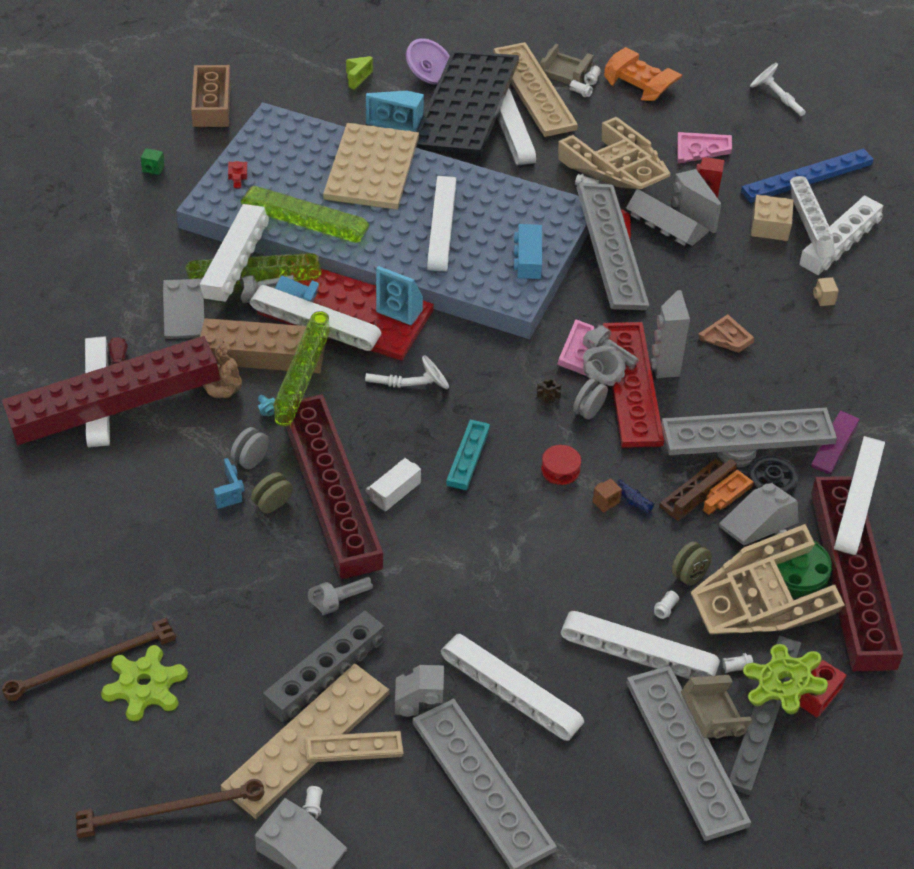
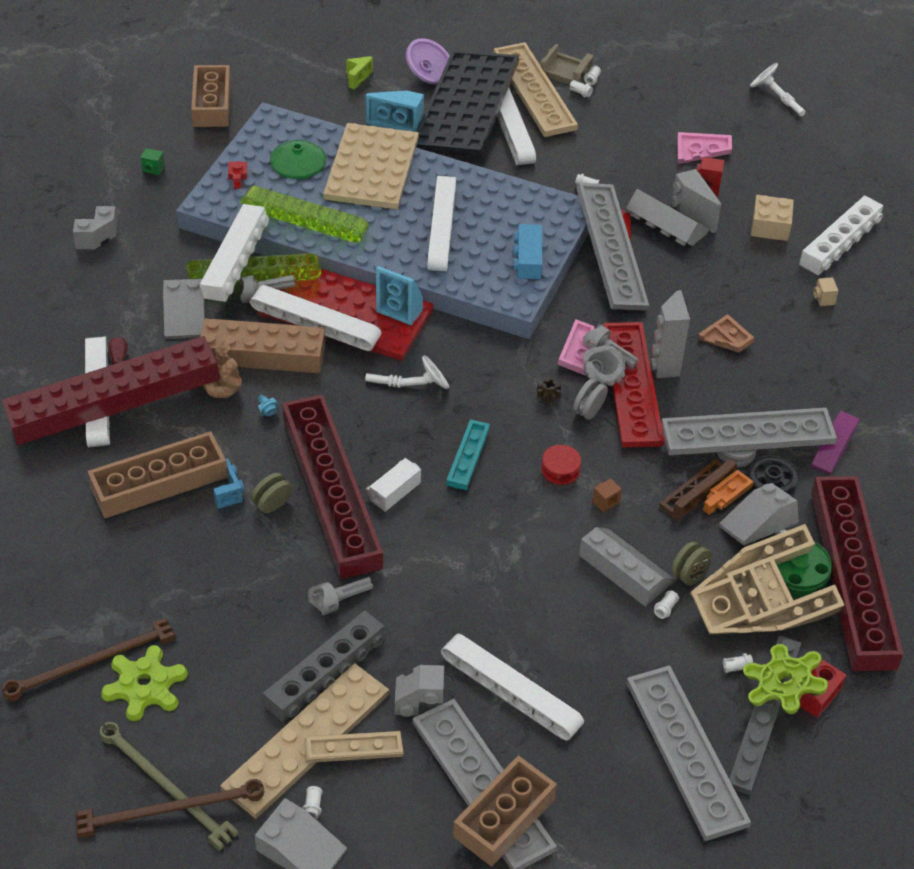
light grey head [231,427,269,469] -> none
clear neon green beam [273,311,330,426] -> none
dark azure bracket [275,276,319,302] -> none
tan wedge [558,117,670,189] -> none
white beam [561,611,720,679] -> none
orange piece [604,47,682,101] -> none
clear blue pin [616,479,655,515] -> none
dark tan panel [681,675,752,738] -> none
blue plate [741,148,874,203] -> none
white beam [790,176,835,258] -> none
white beam [834,436,885,555] -> none
none -> light grey brick [73,206,118,249]
none -> medium nougat brick [87,431,228,519]
none -> olive hinge [100,722,239,851]
none -> green dish [270,139,326,179]
none -> medium nougat brick [453,755,557,867]
none -> light grey slope [579,527,675,607]

